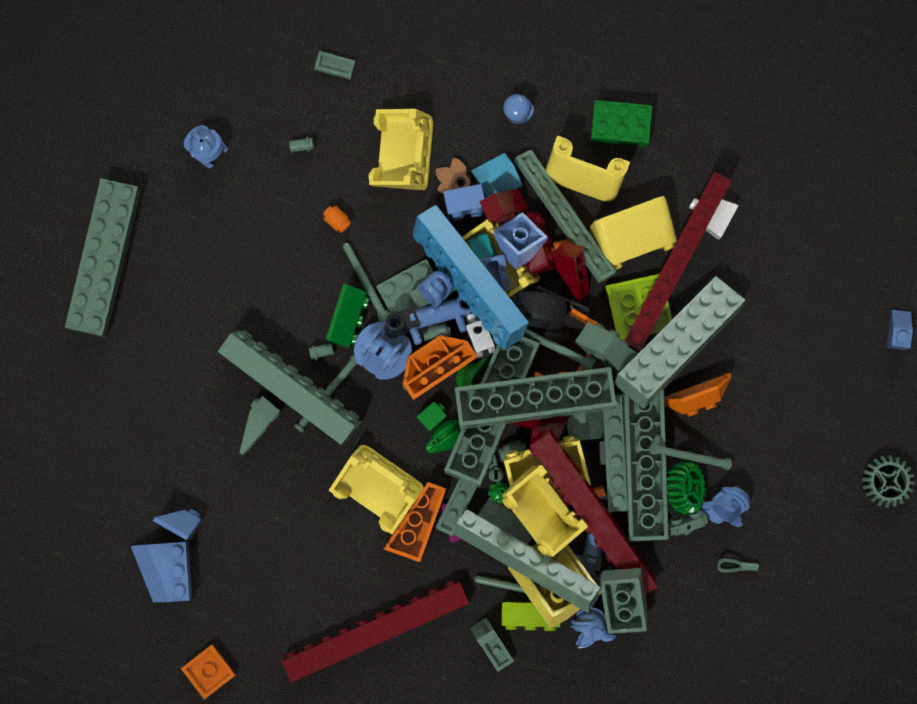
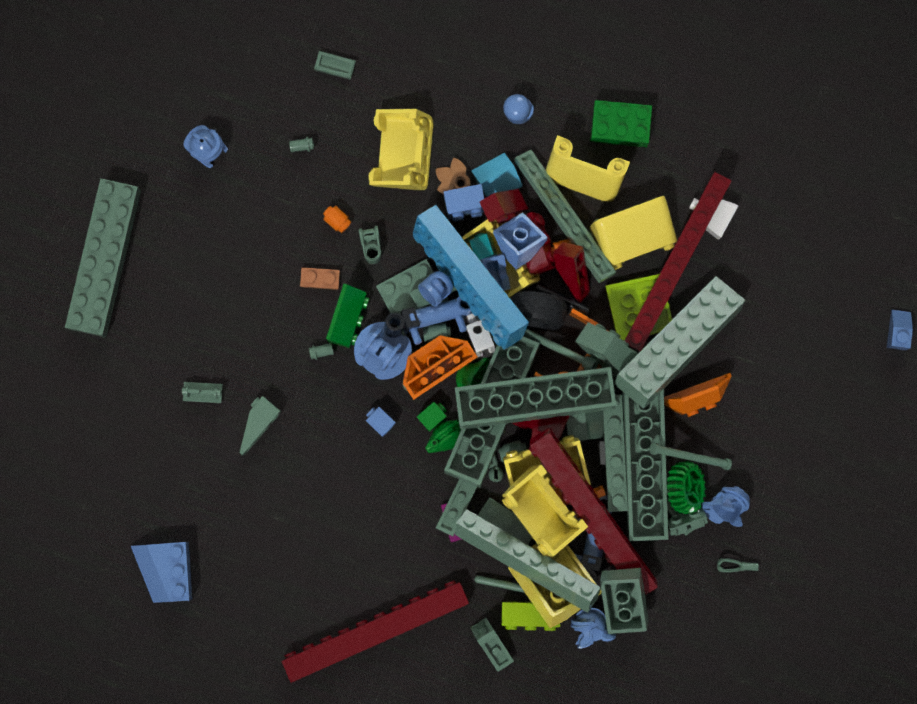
medium blue slope [153,508,203,540] -> none
orange plate [181,644,236,699] -> none
sand green brick [218,330,362,445] -> none
sand green bar [293,355,359,433] -> none
light yellow windscreen [329,445,424,534] -> none
sand green piece [343,243,391,322] -> none
orange wedge [384,482,446,562] -> none
green plant [488,481,508,505] -> none
sand green gear [862,455,915,508] -> none
none -> sand green hinge [182,382,223,403]
none -> nougat plate [300,268,340,290]
none -> sand green piece [359,226,382,264]
none -> medium blue brick [366,407,396,437]

